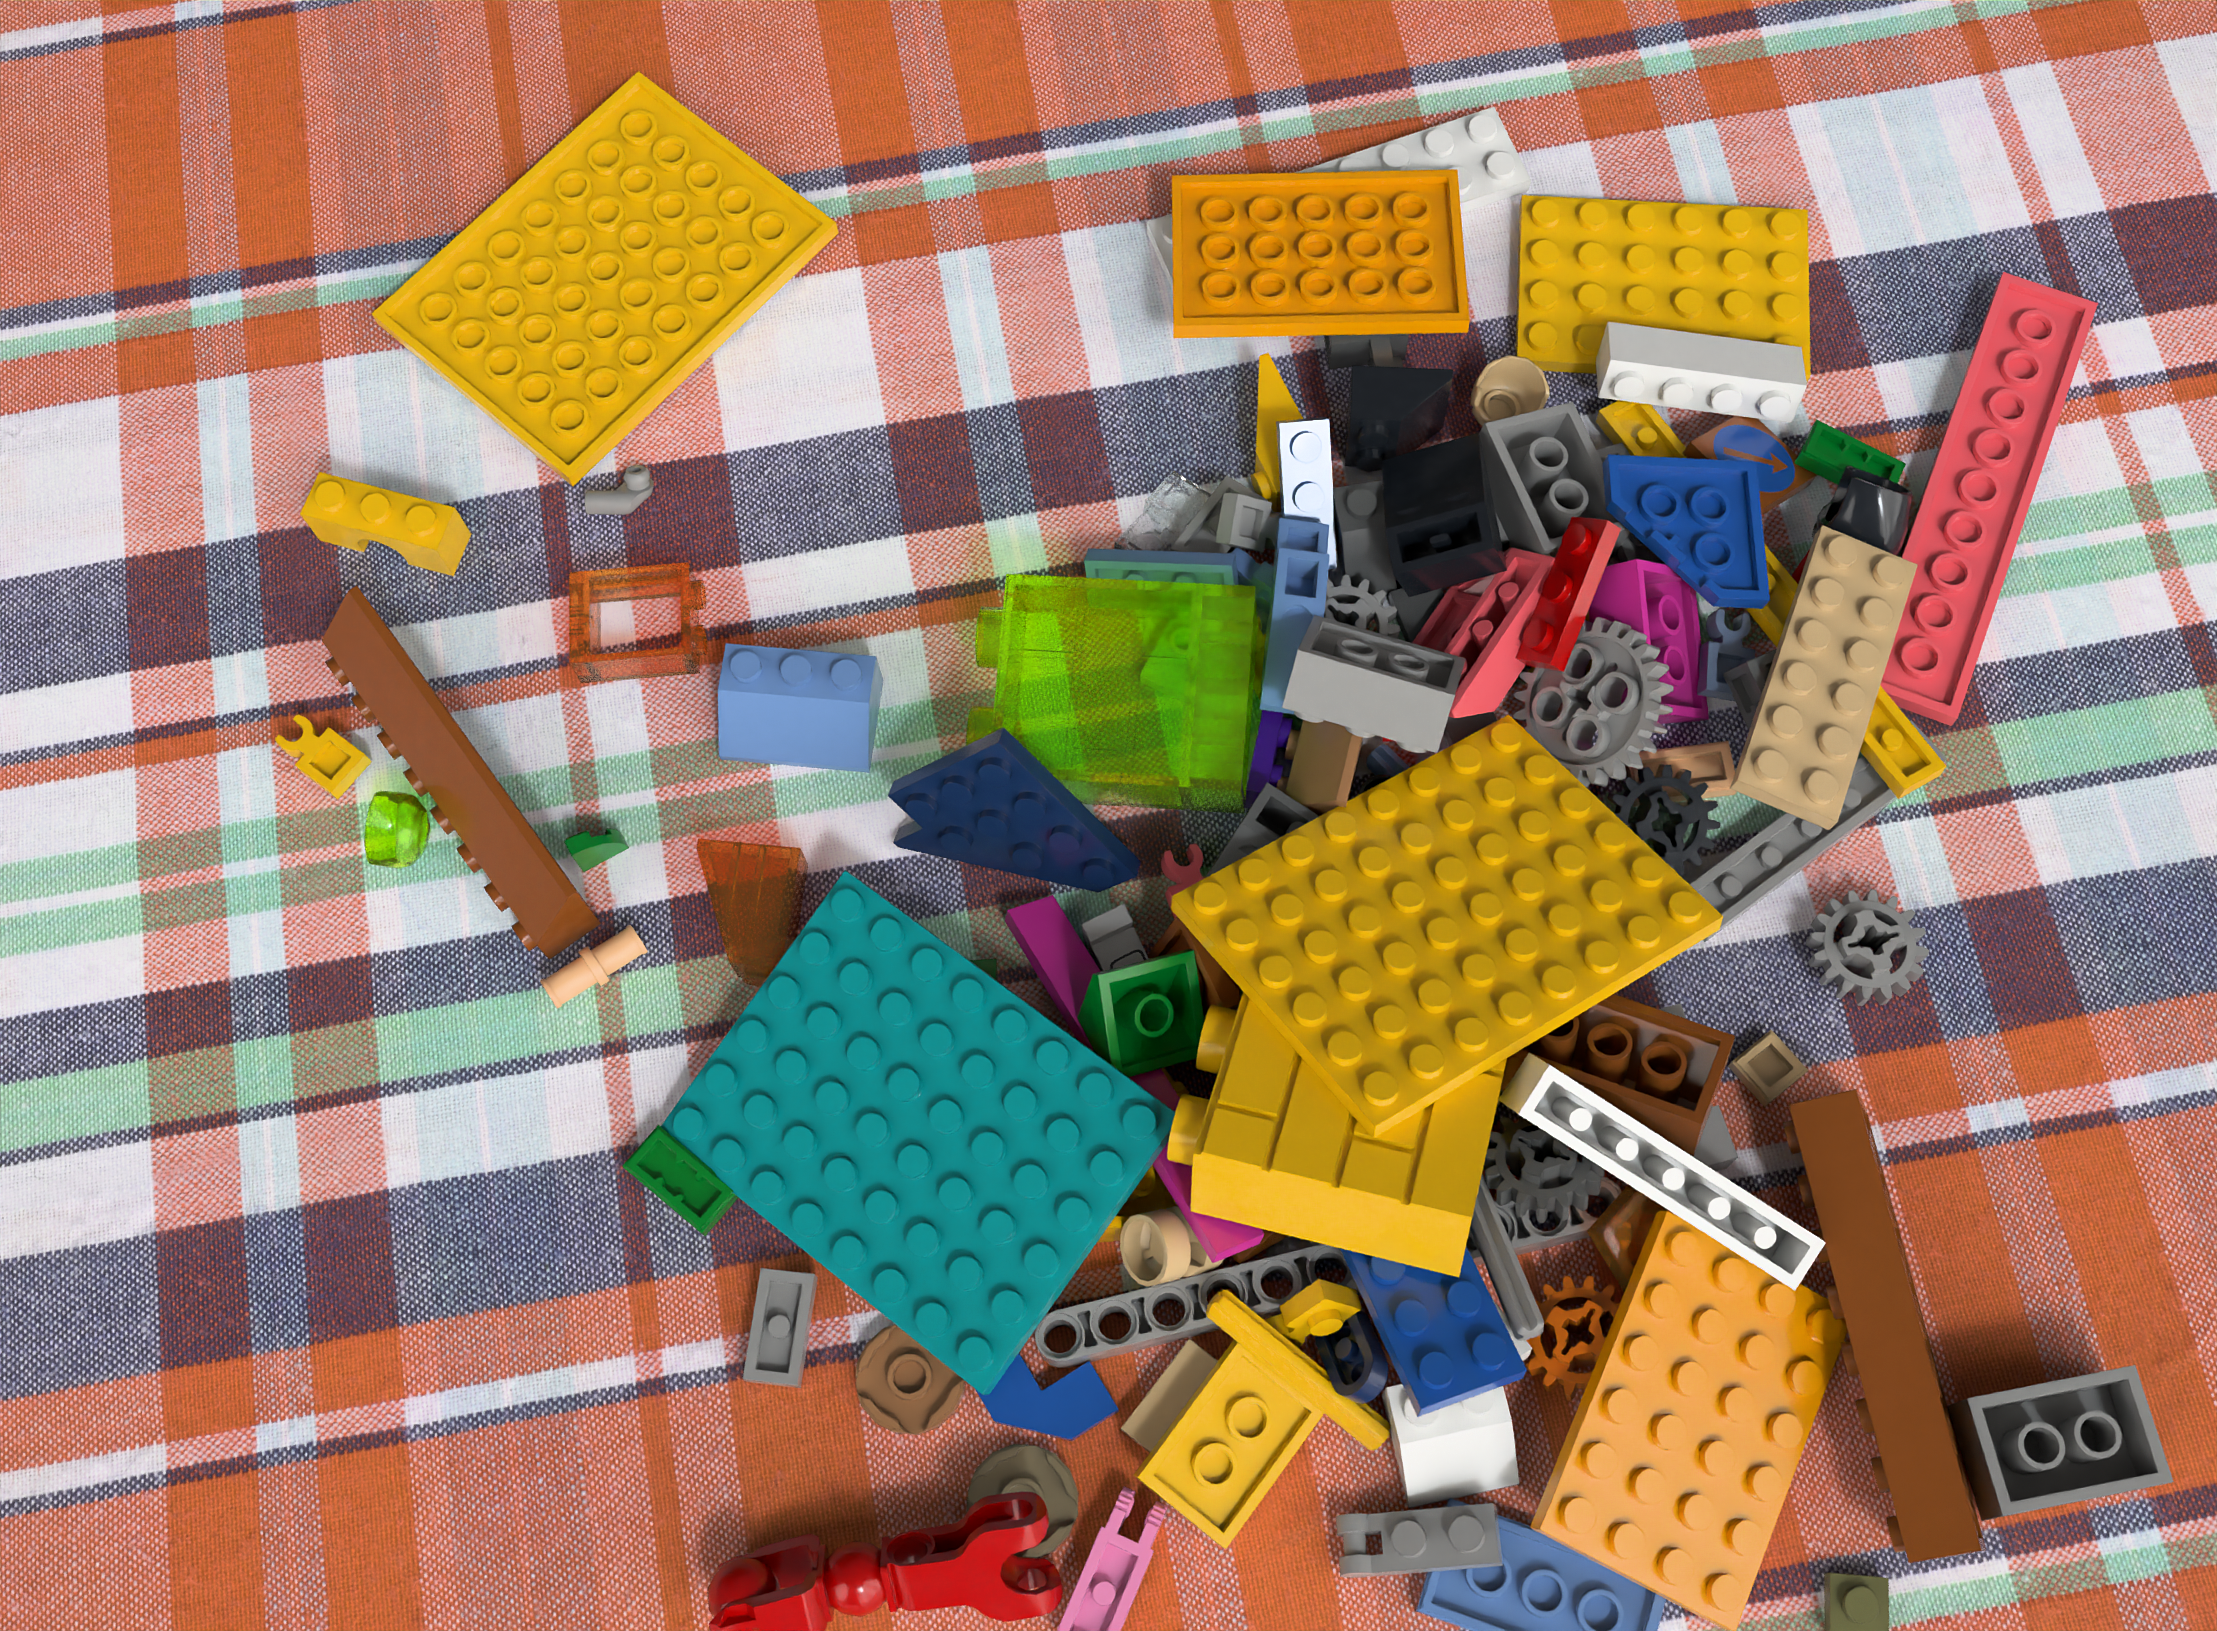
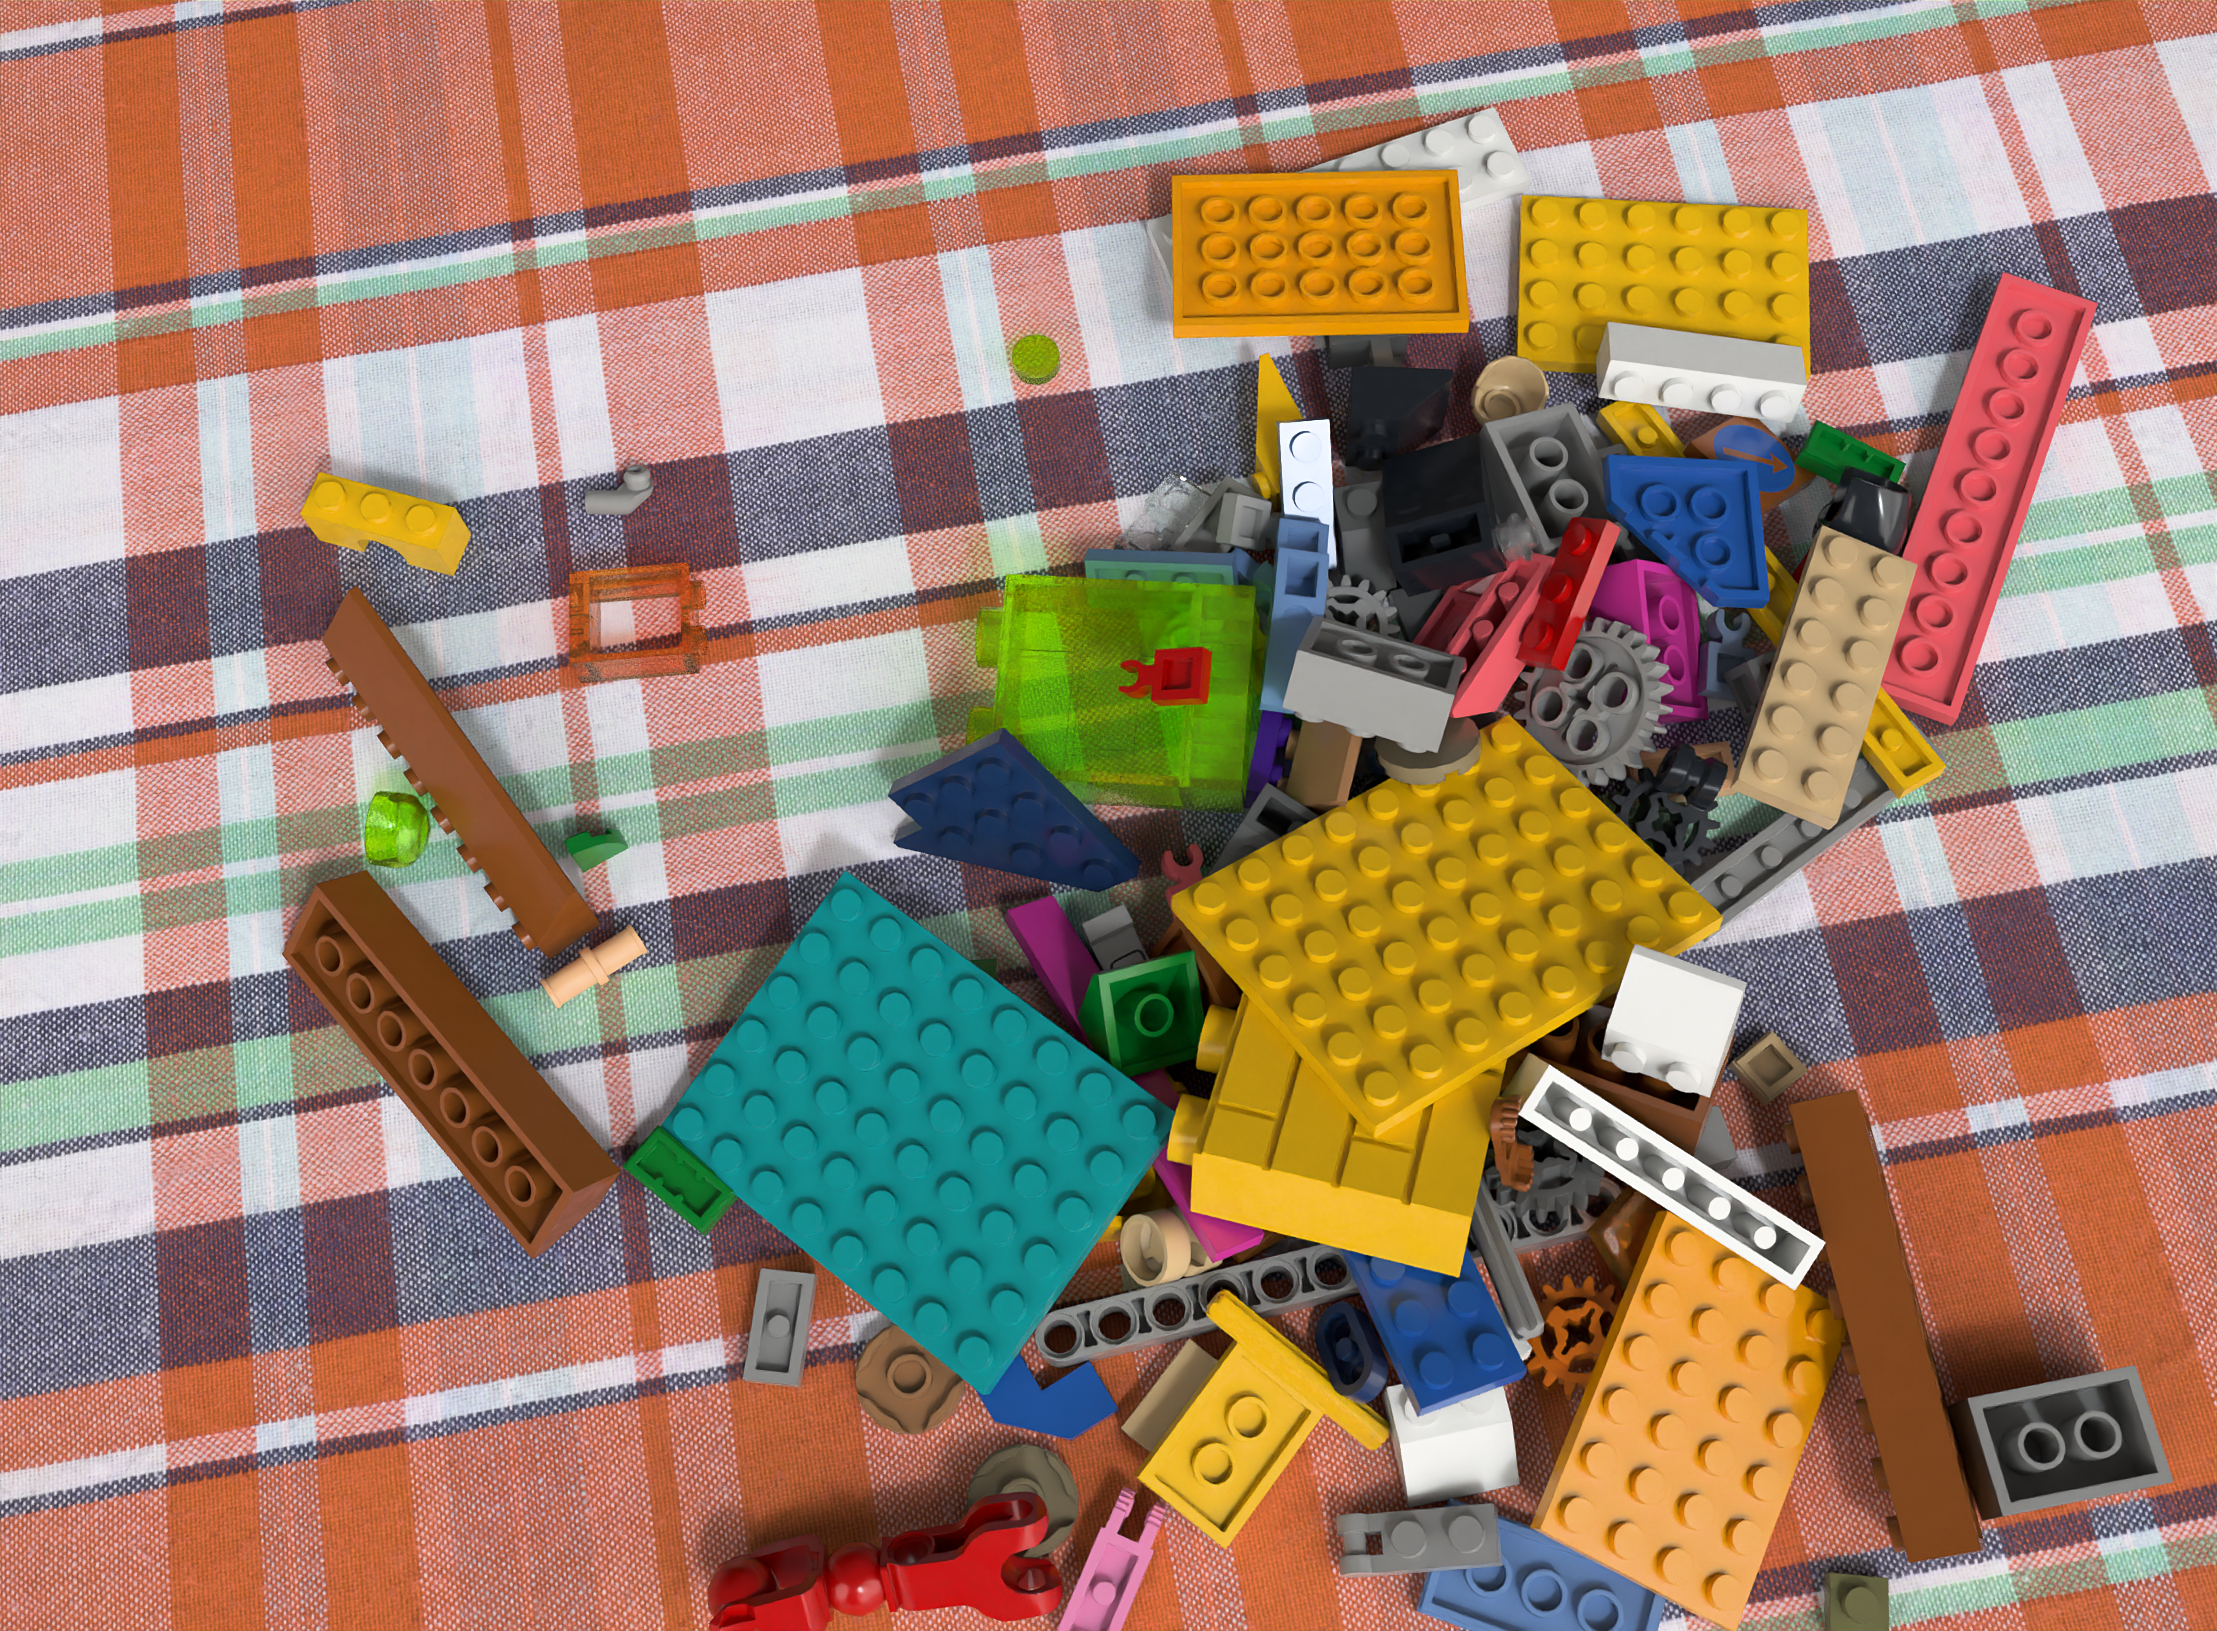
yellow plate [275,715,372,800] -> none
yellow plate [371,71,839,486] -> none
clear orange slope [696,838,808,987] -> none
medium blue slope [718,643,884,773] -> none
yellow plate [1265,1279,1362,1348] -> none
light grey gear [1806,889,1929,1006] -> none
none -> dark orange slope [282,870,621,1259]
none -> clear neon green tile [1012,335,1060,385]
none -> red plate [1118,647,1212,706]
none -> dark tan tile [1374,717,1482,785]
none -> dark orange piece [1489,1095,1535,1192]
none -> clear plate [1496,513,1540,562]
none -> white slope [1601,944,1747,1098]
none -> black wheel [1653,740,1728,811]

